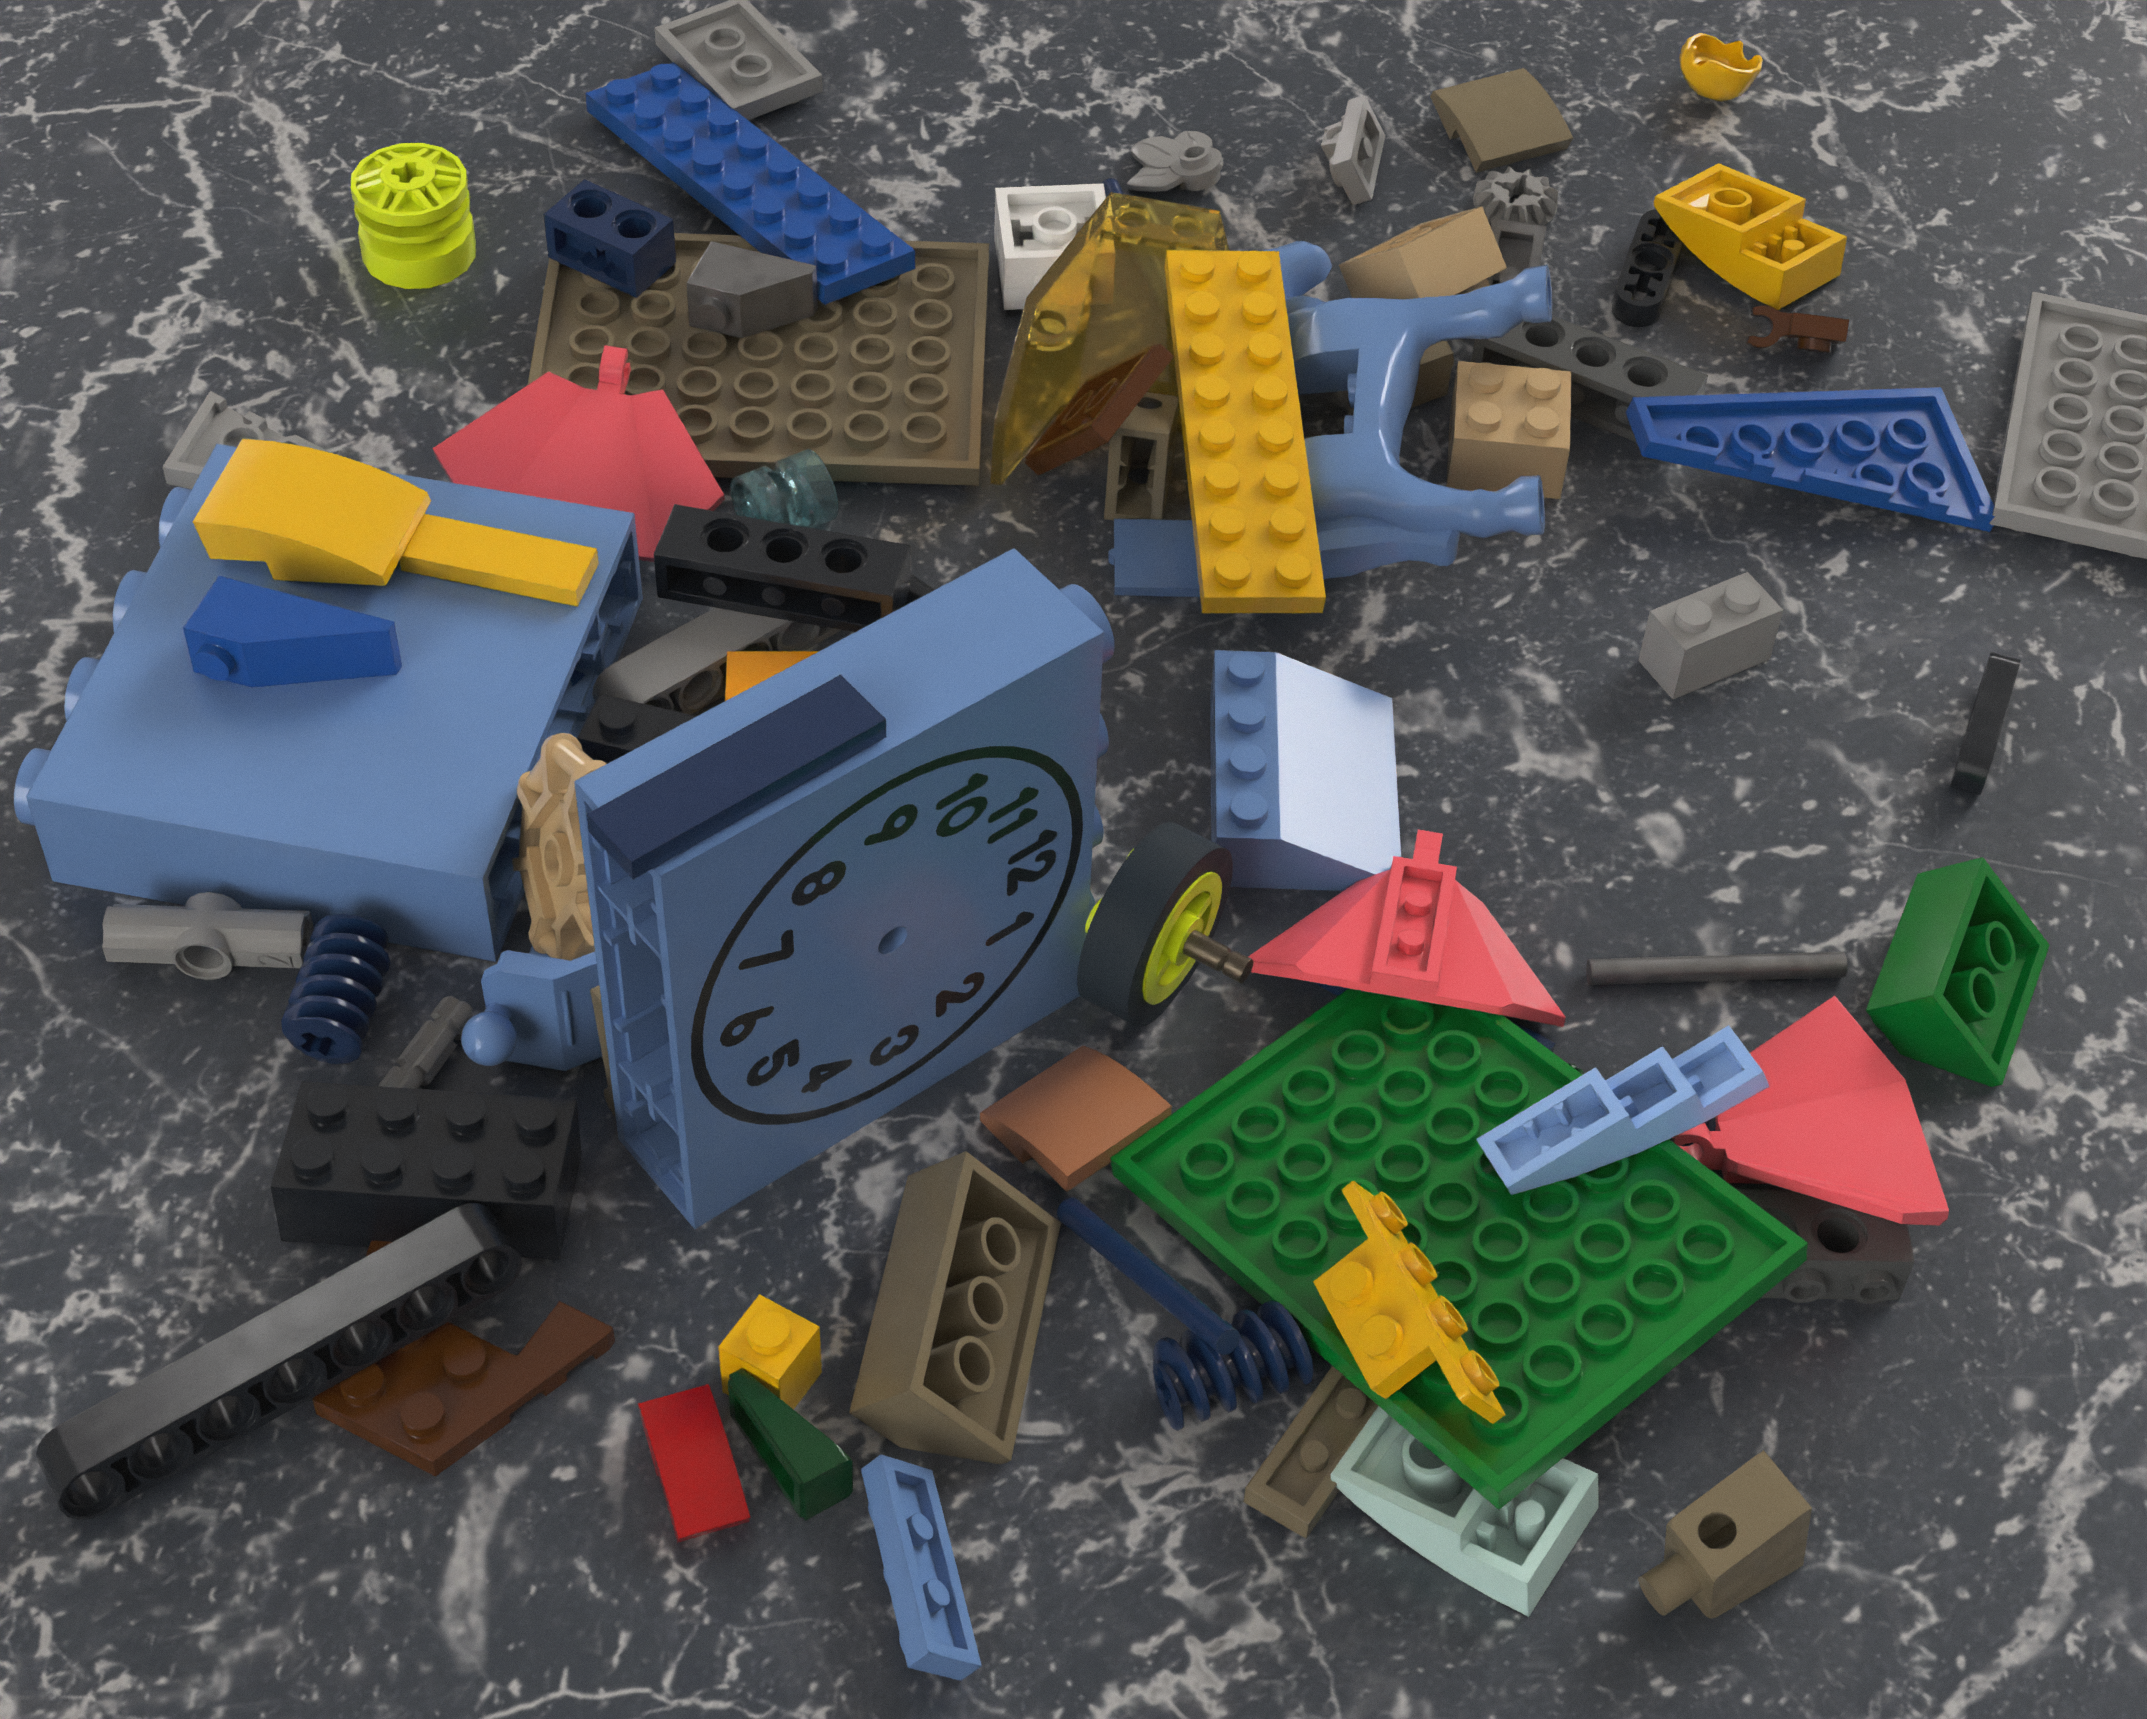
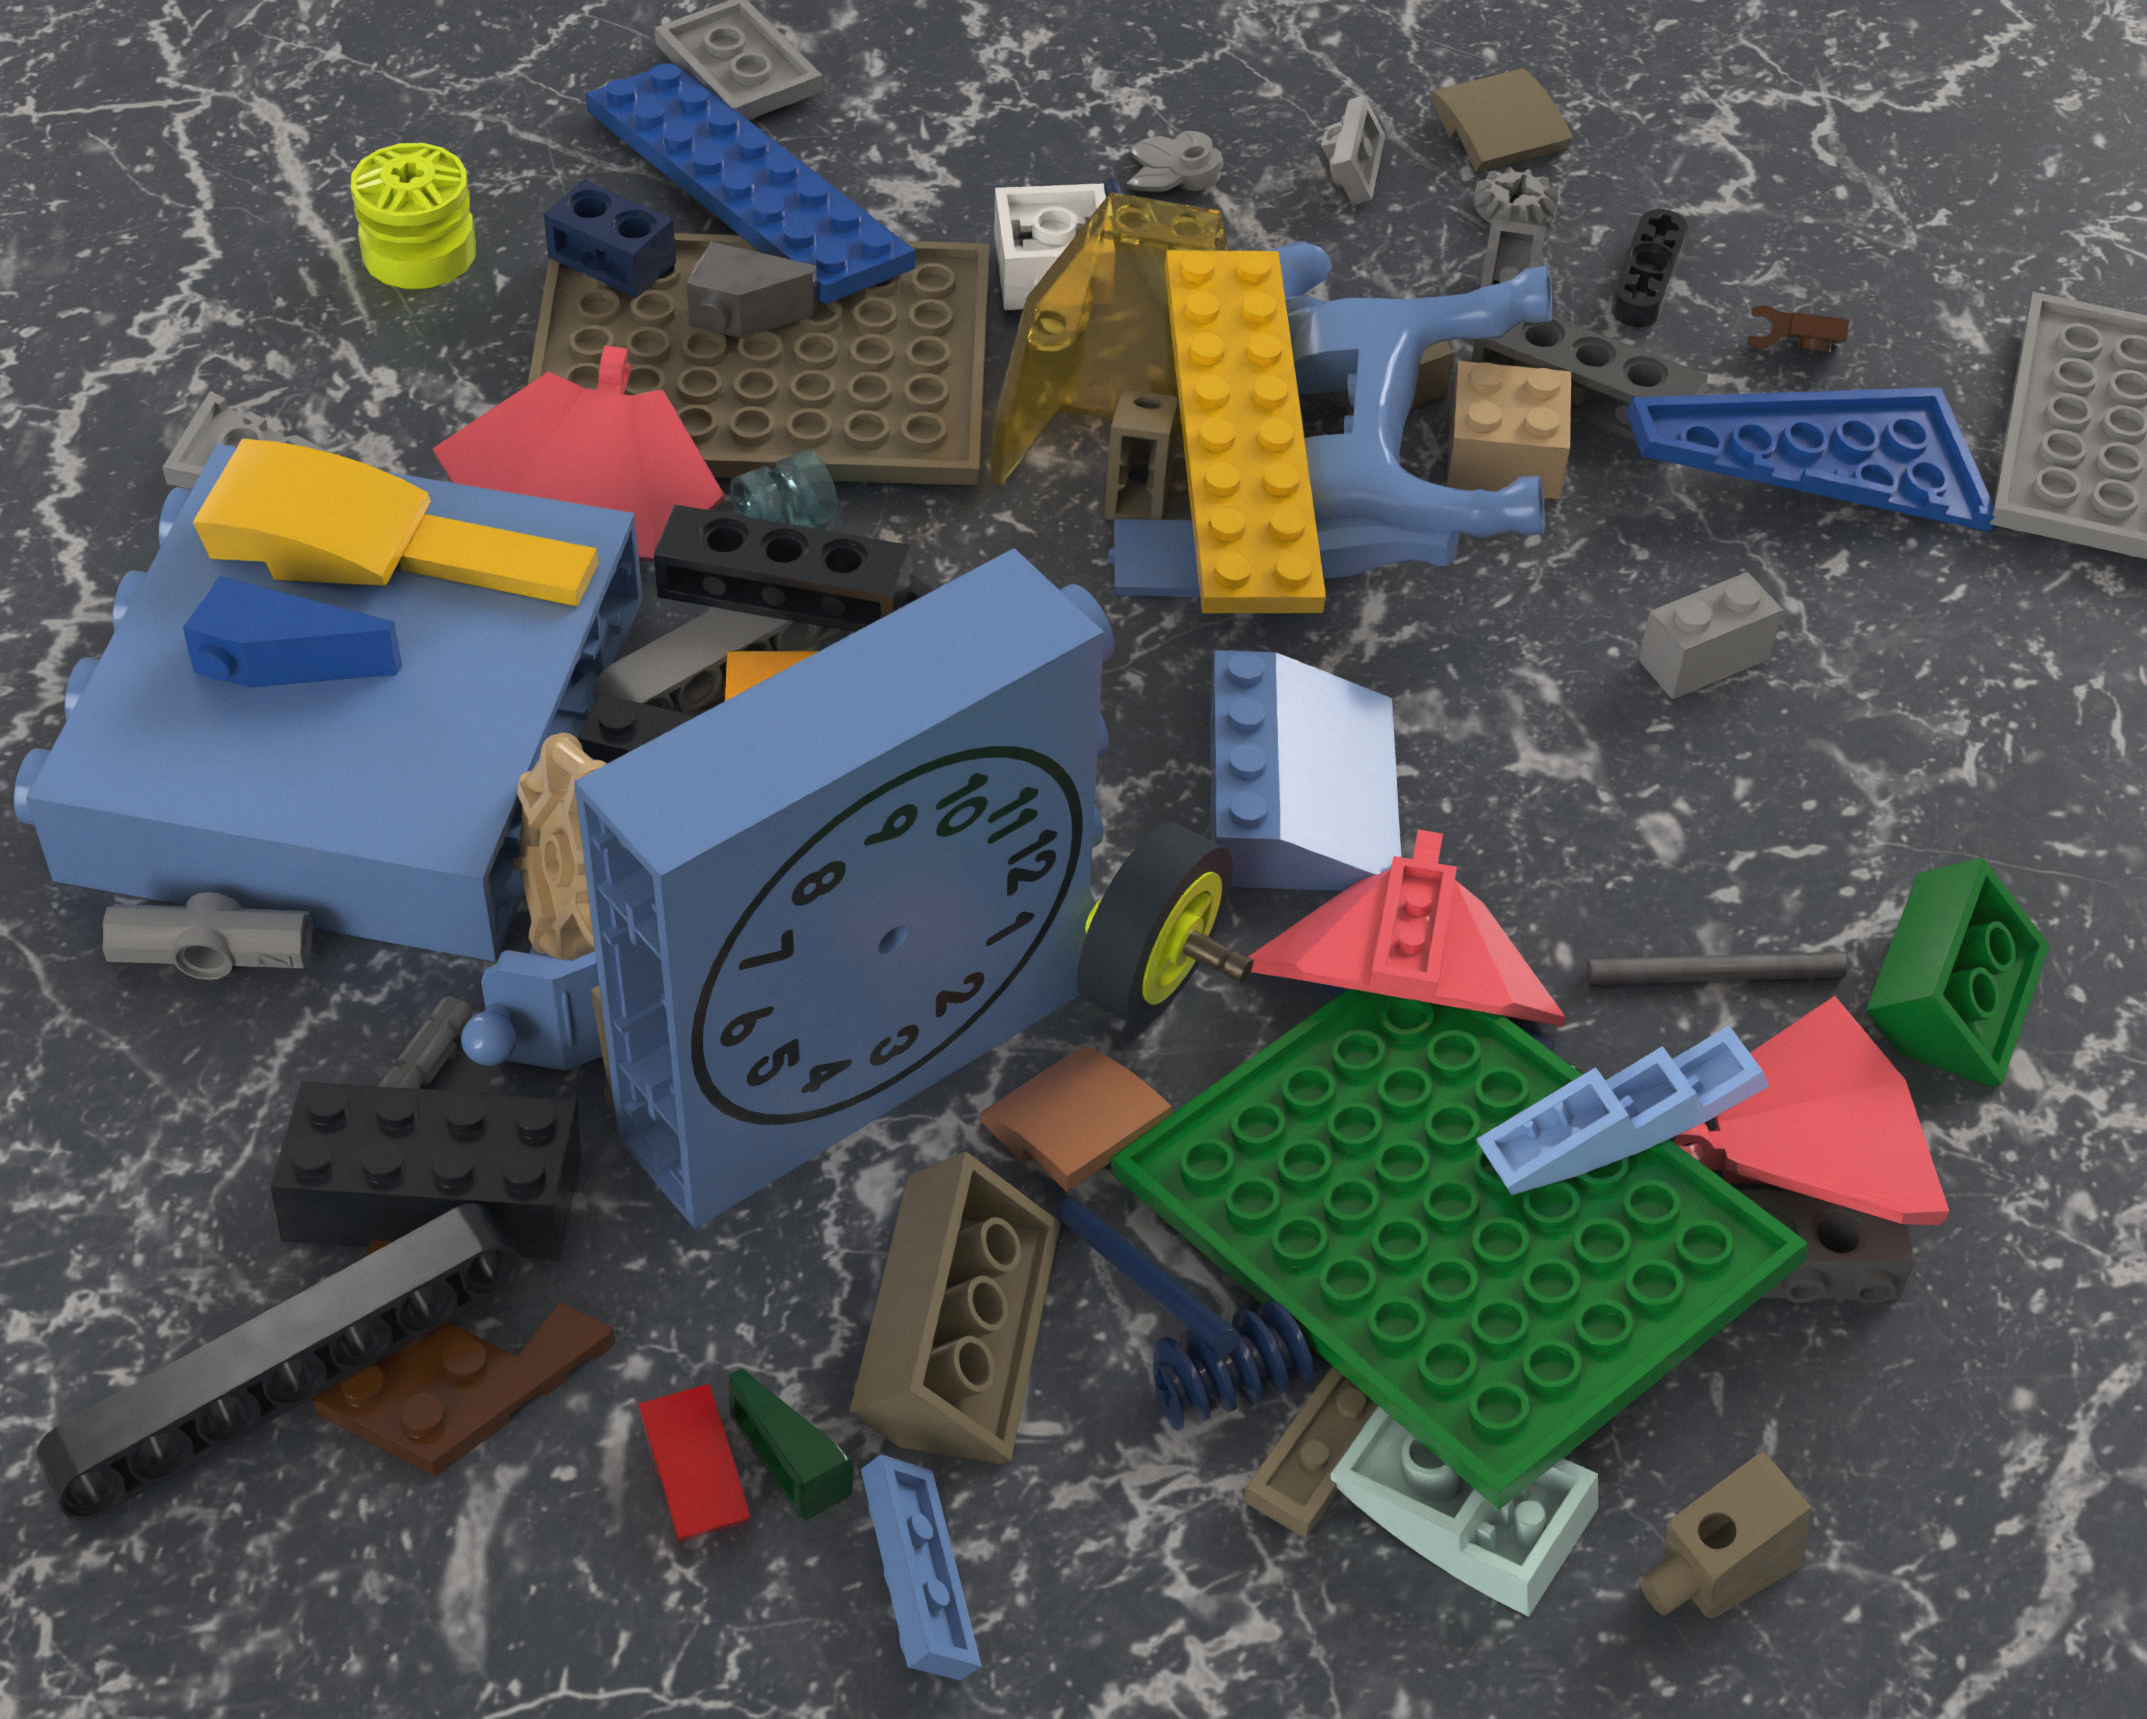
dark blue piece [281,914,391,1064] -> none
dark blue tile [587,675,886,880] -> none
yellow brick [718,1294,822,1410] -> none
reddish brown tile [1024,343,1174,476] -> none
yellow bracket [1313,1181,1505,1424] -> none
tan brick [1339,206,1507,299] -> none
yellow slope [1654,163,1847,310] -> none
yellow hair [1679,33,1763,102] -> none
black beam [1950,651,2021,795] -> none

